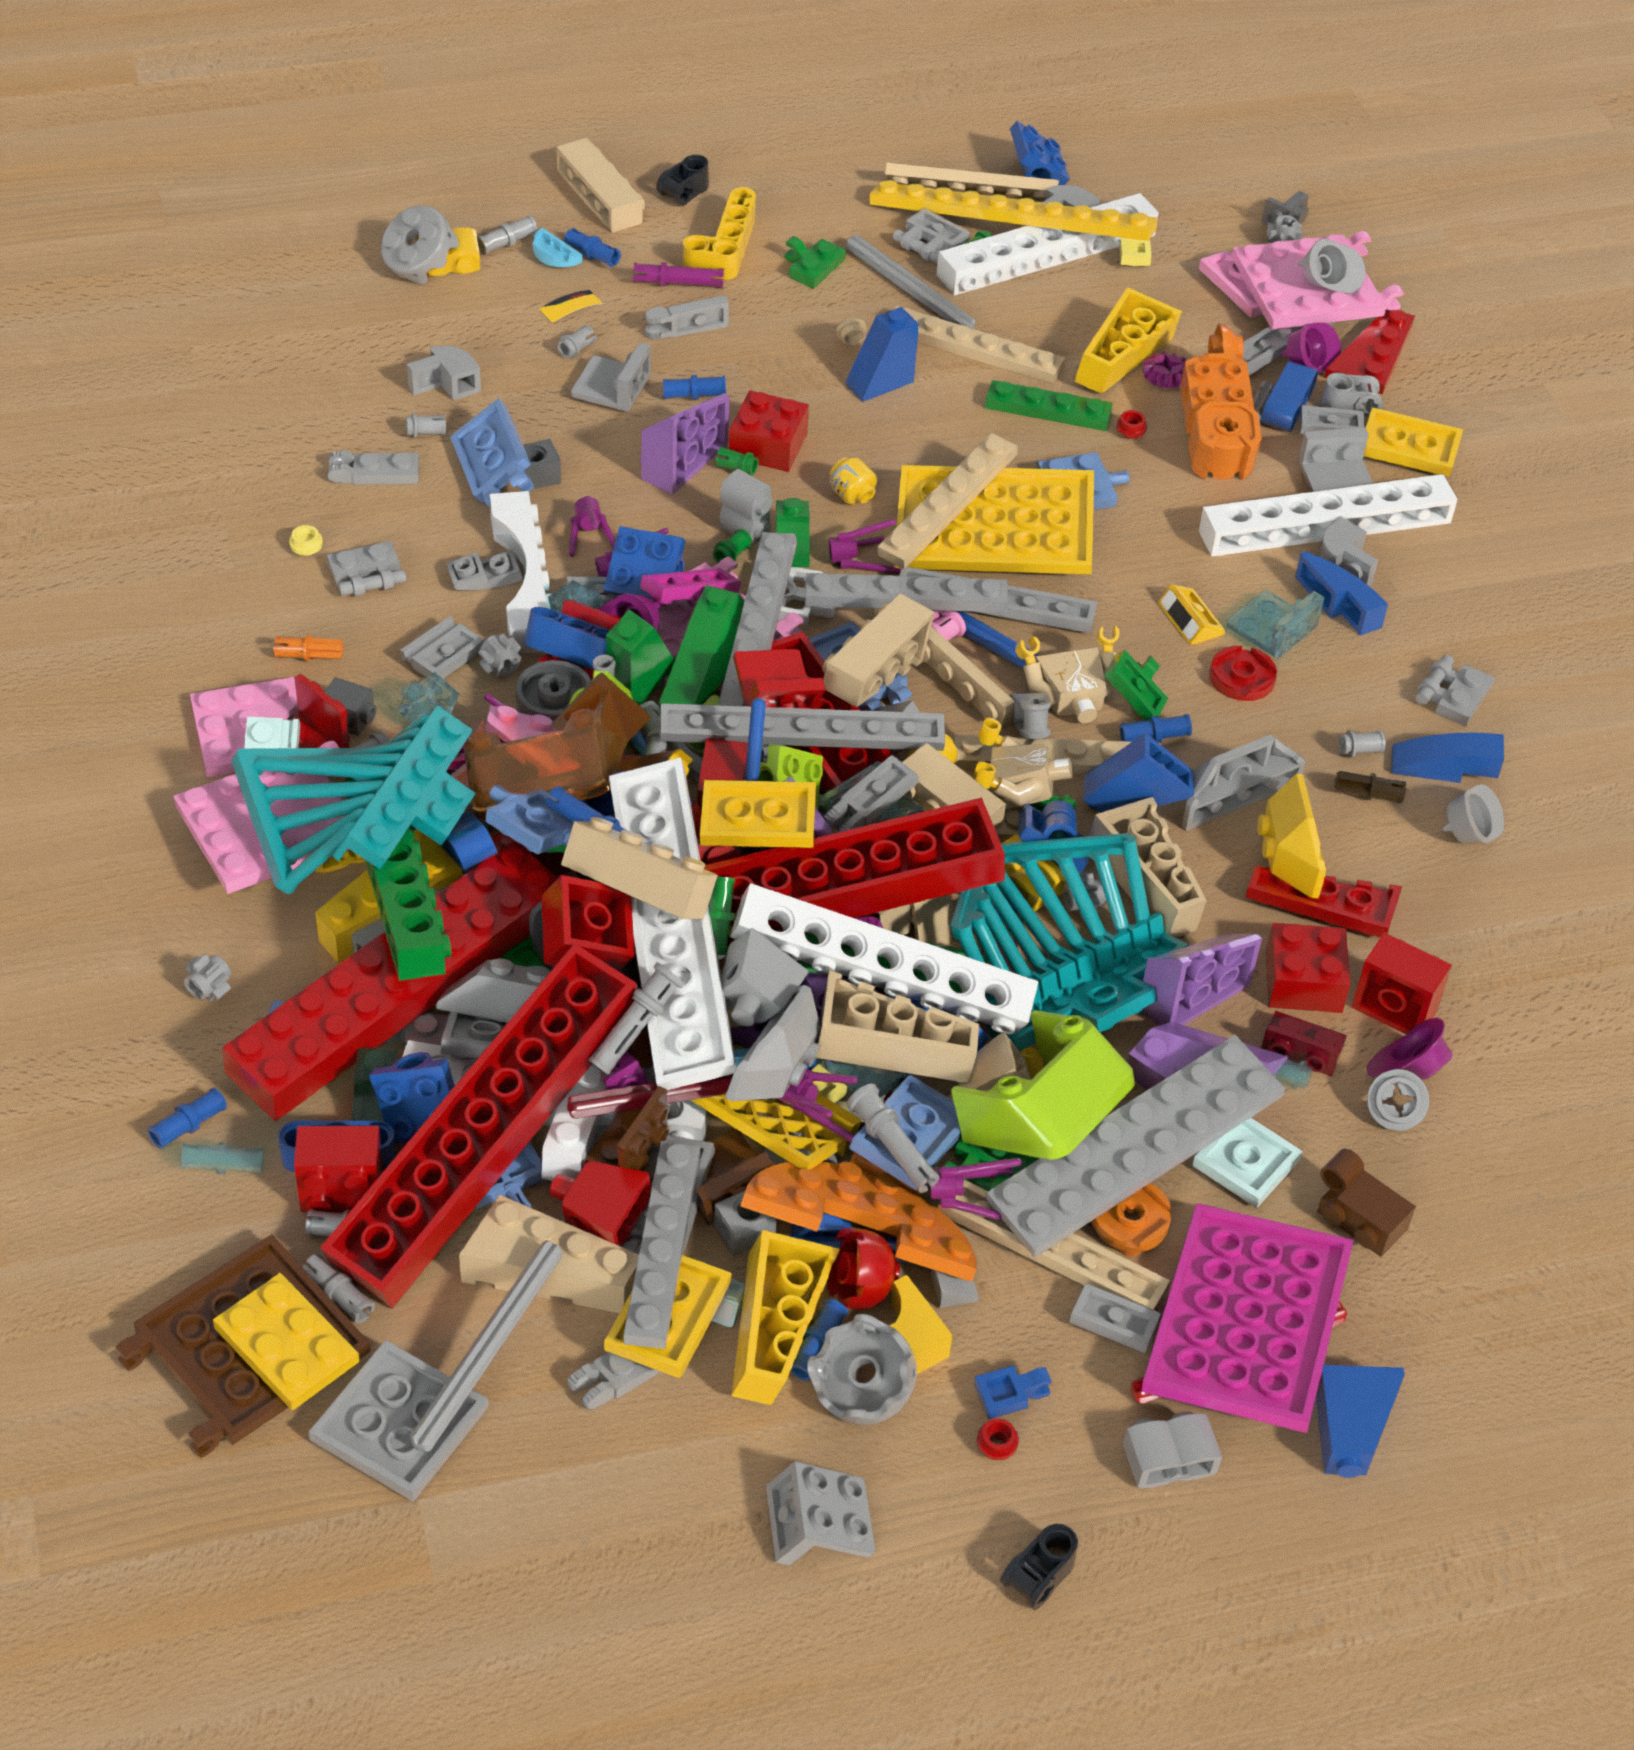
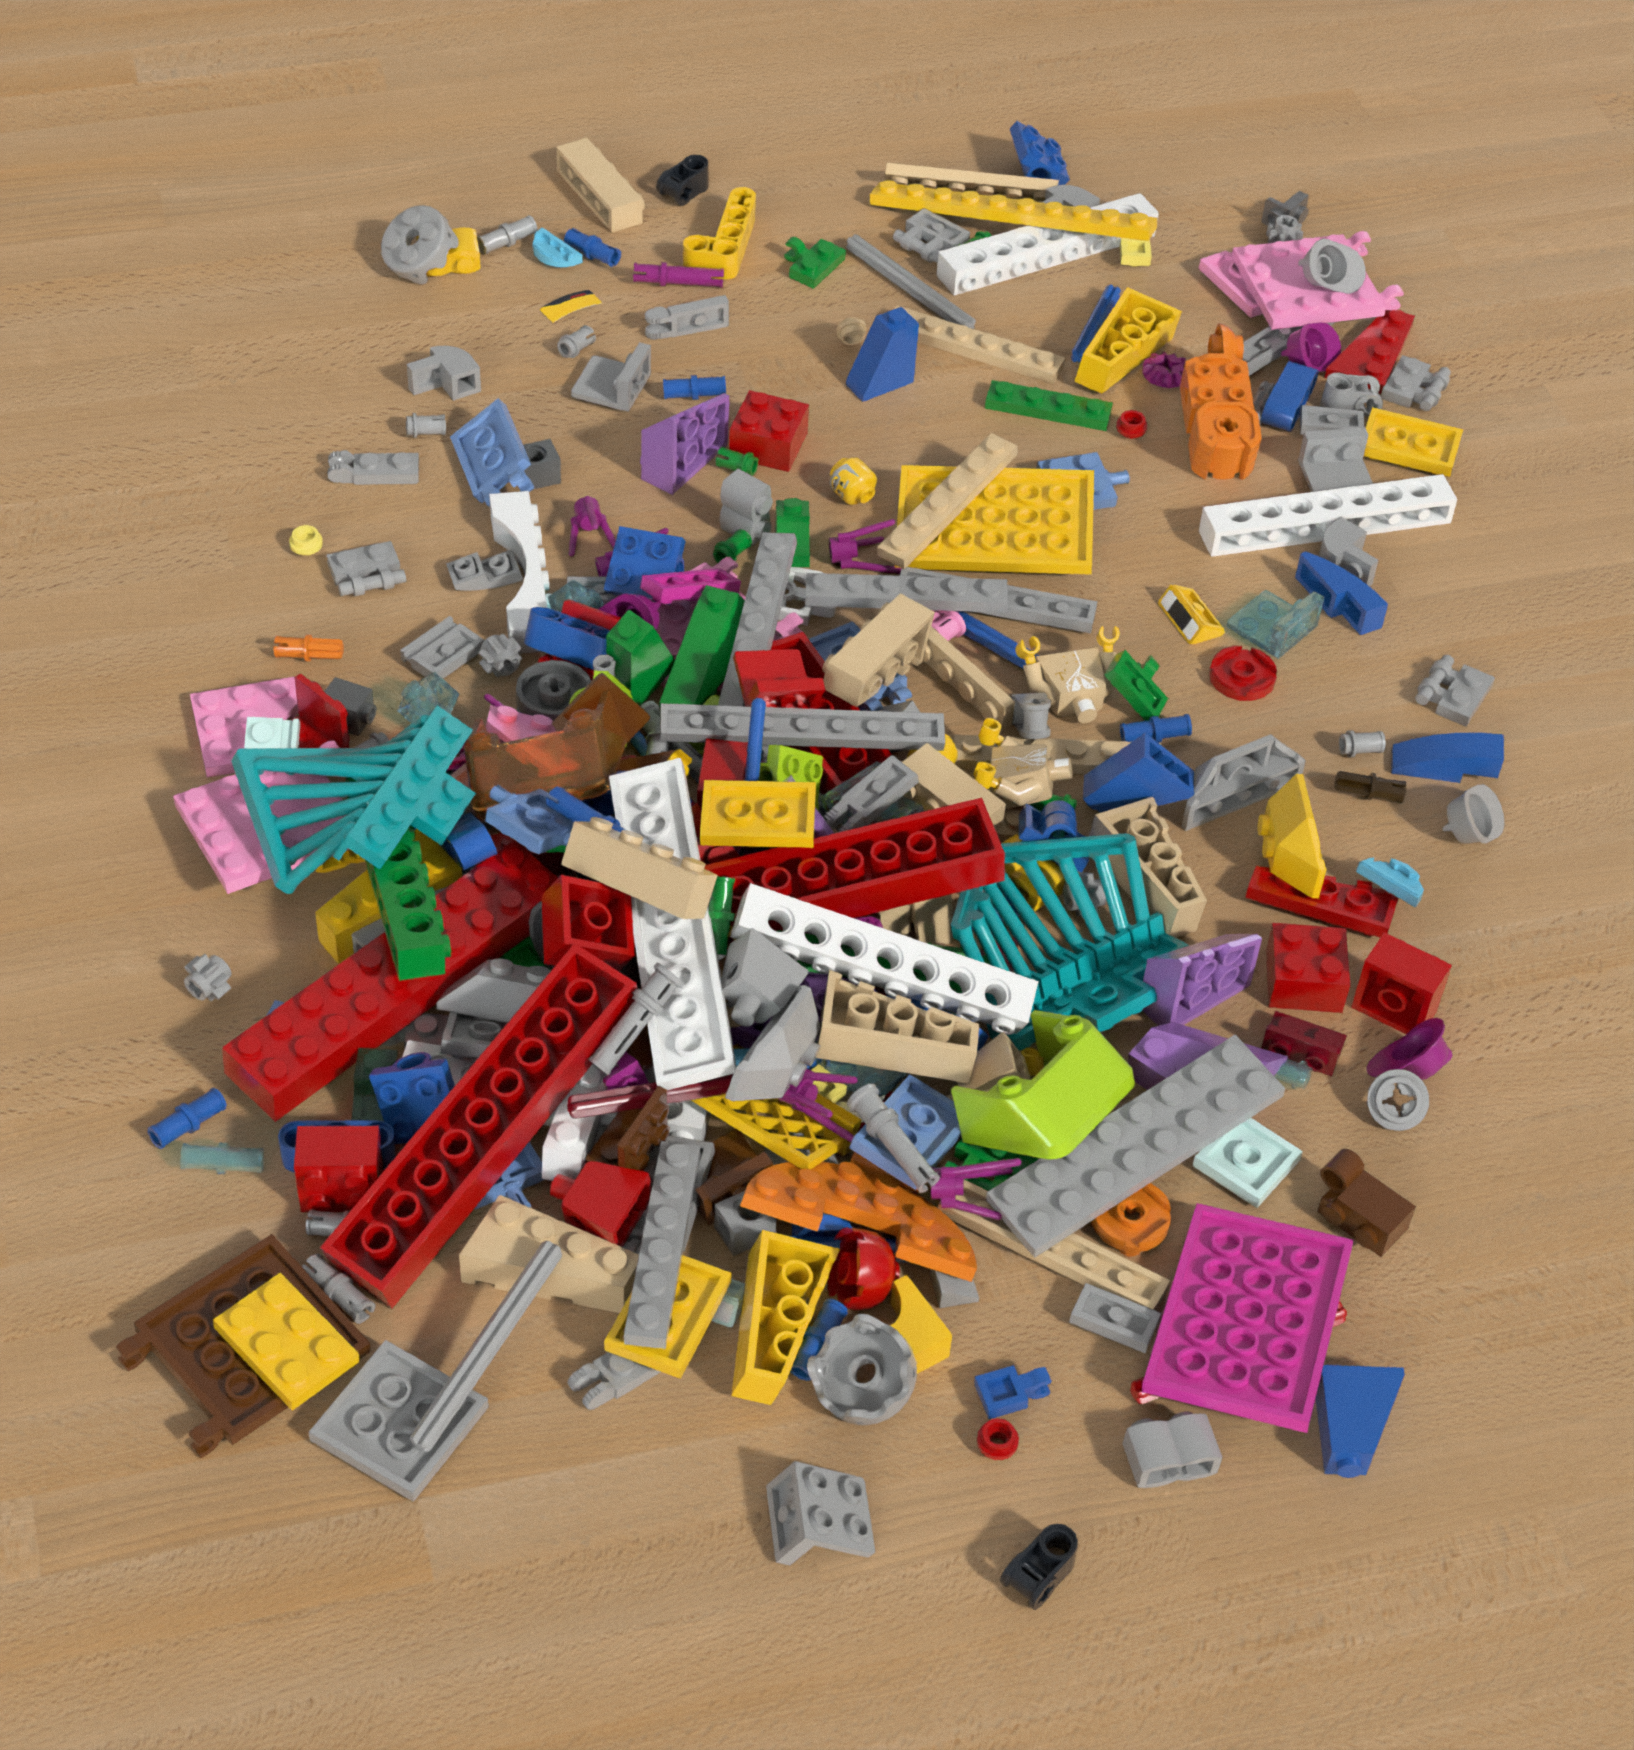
none -> blue axle [1071,284,1121,363]
none -> medium azure plate [1356,857,1424,908]
none -> light grey plate [1381,355,1451,411]

